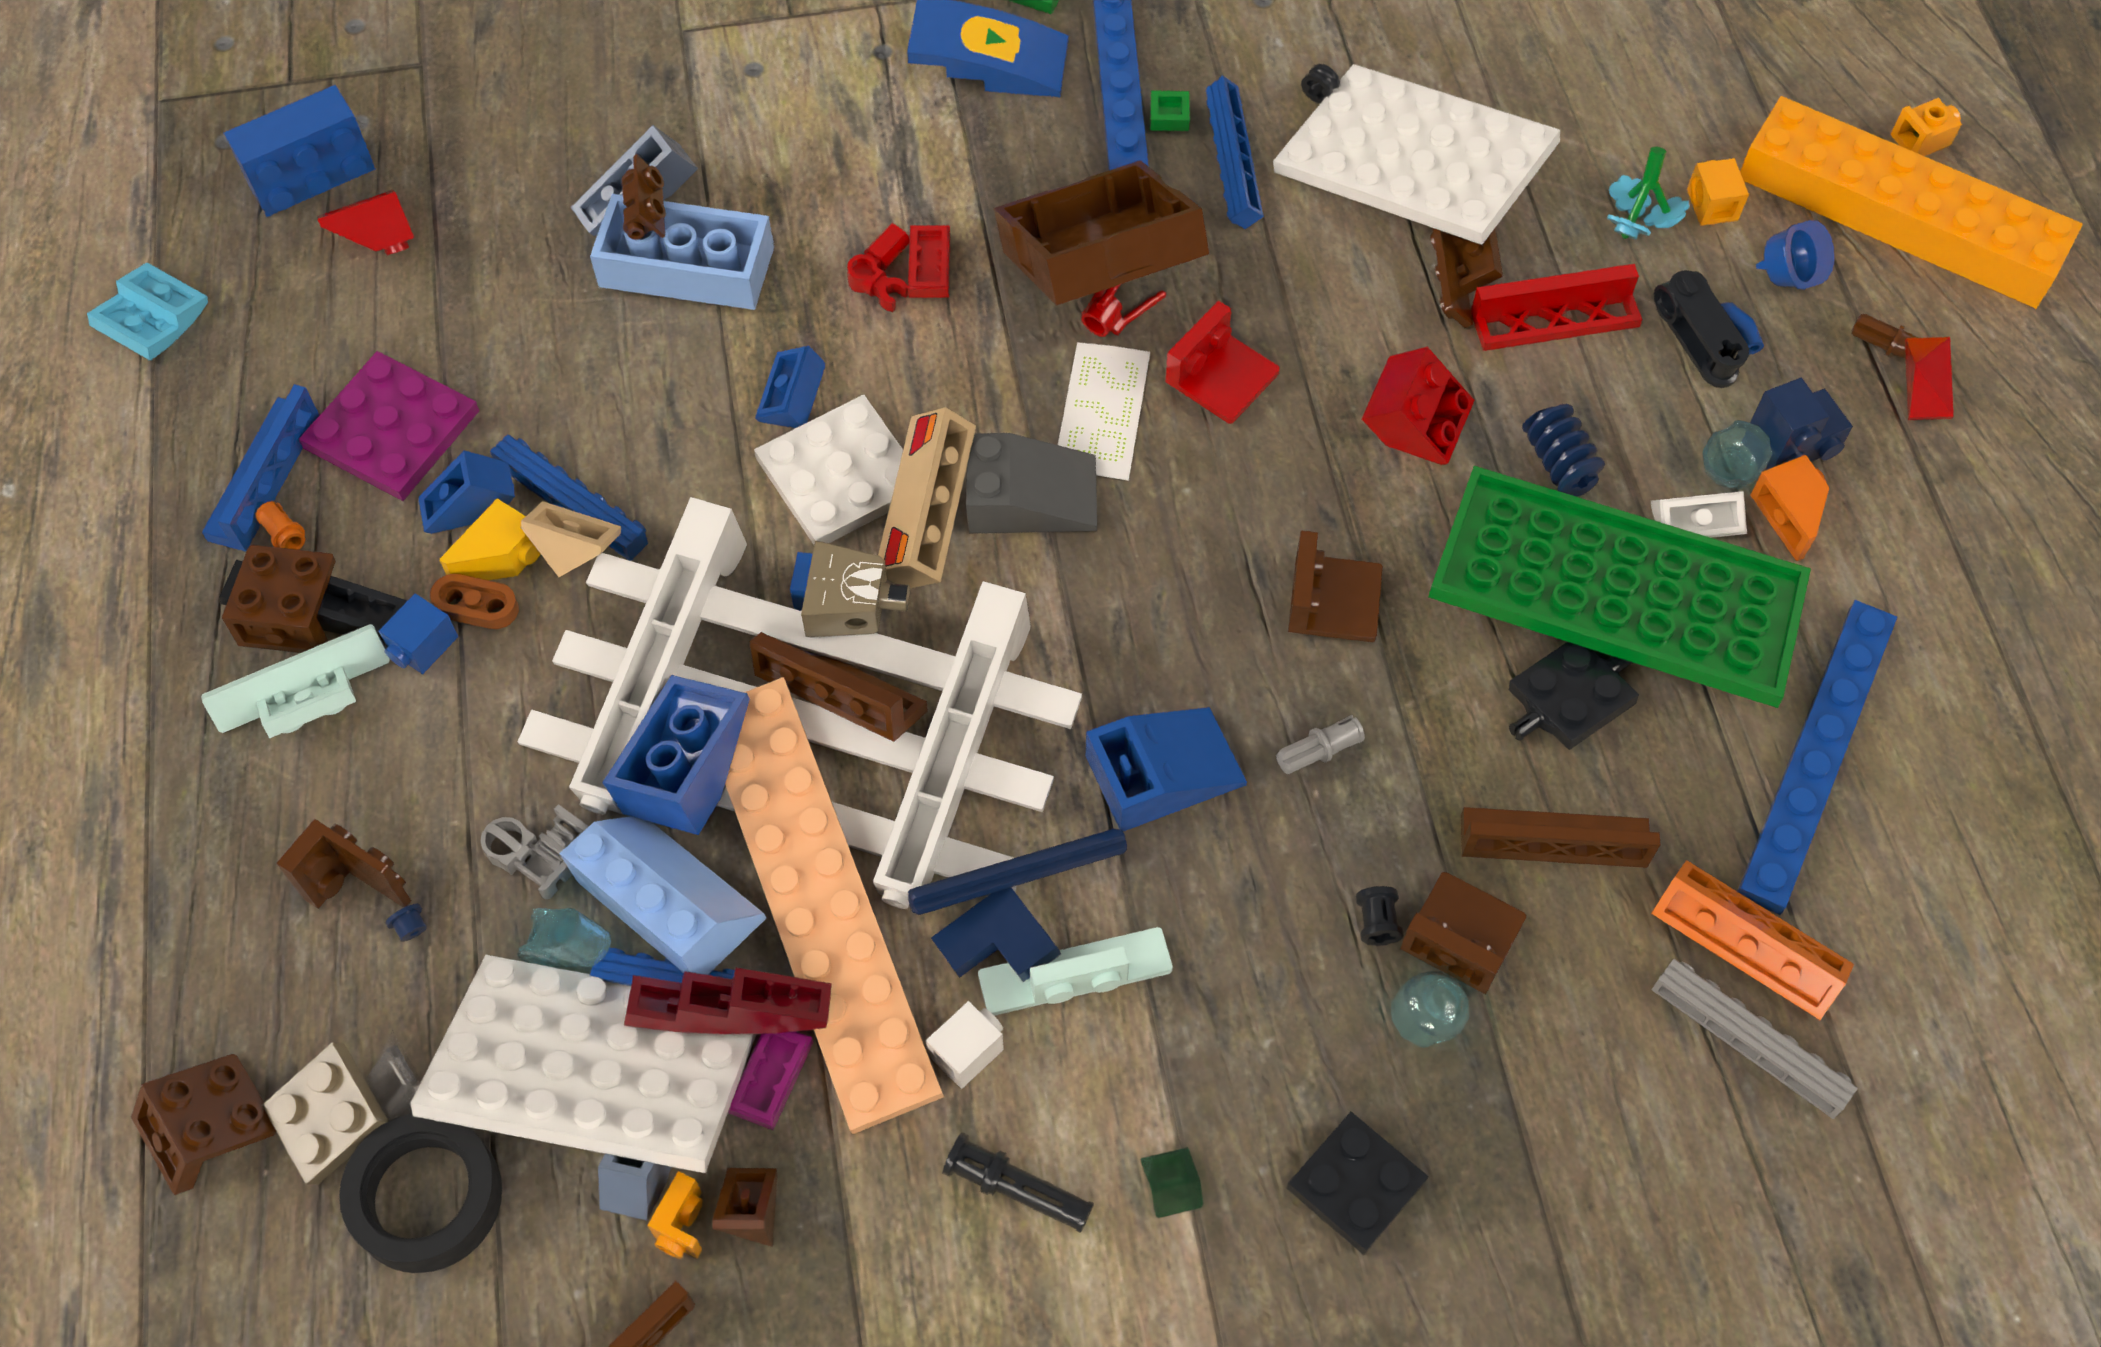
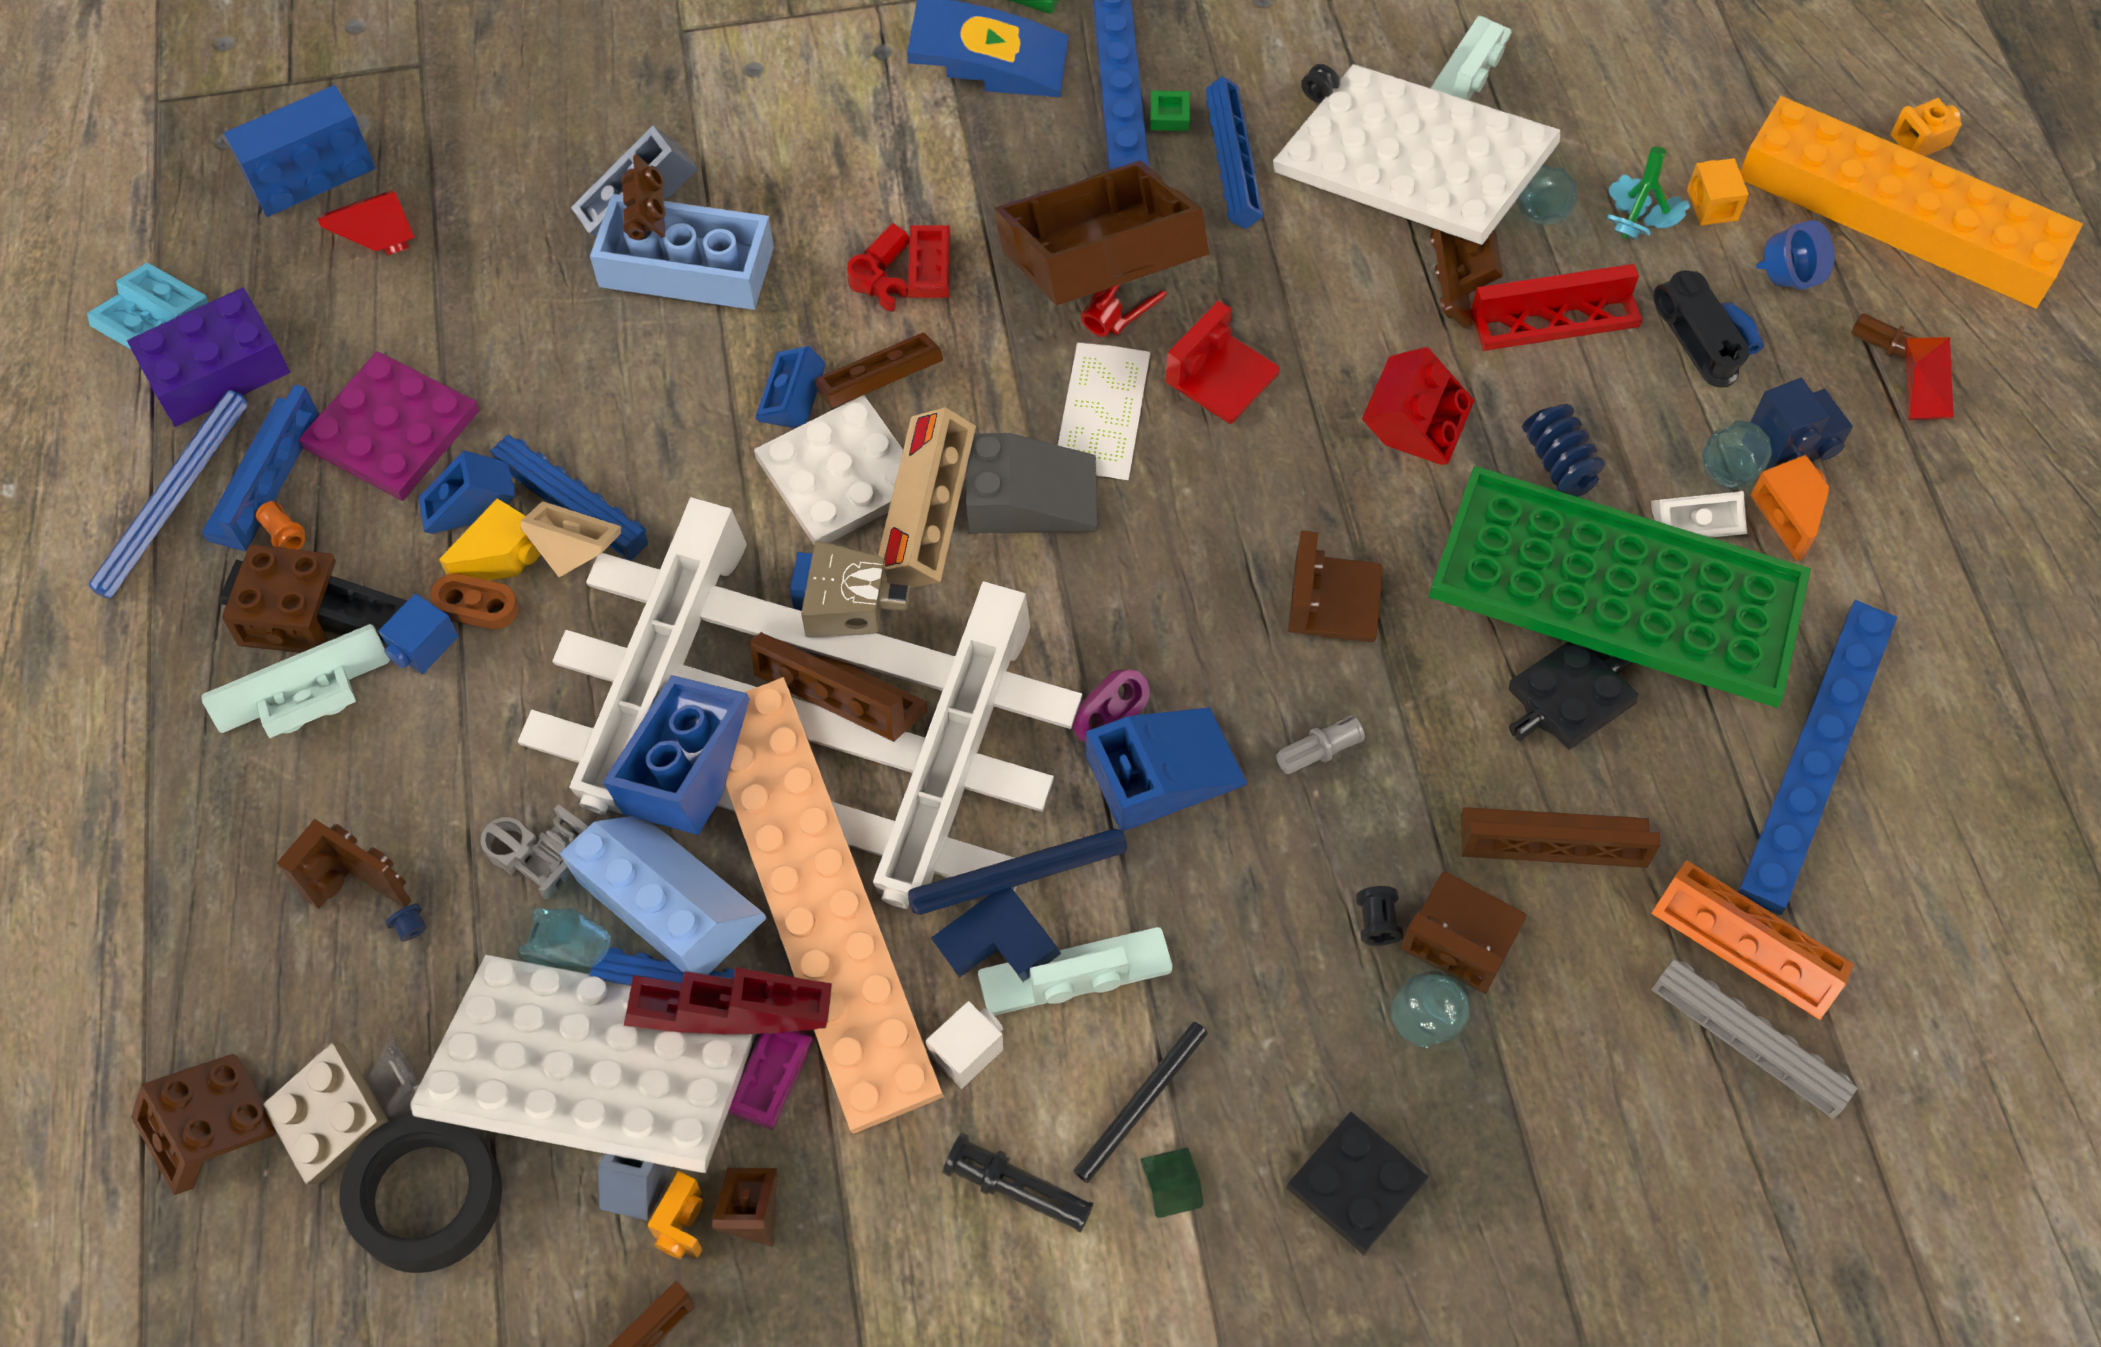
none -> axle [89,390,248,599]
none -> dark purple brick [127,287,291,427]
none -> reddish brown tile [814,333,943,408]
none -> magenta plate [1072,669,1149,743]
none -> black piece [1073,1022,1208,1183]
none -> light aqua bracket [1430,16,1511,101]
none -> clear light blue hair [1516,163,1577,225]

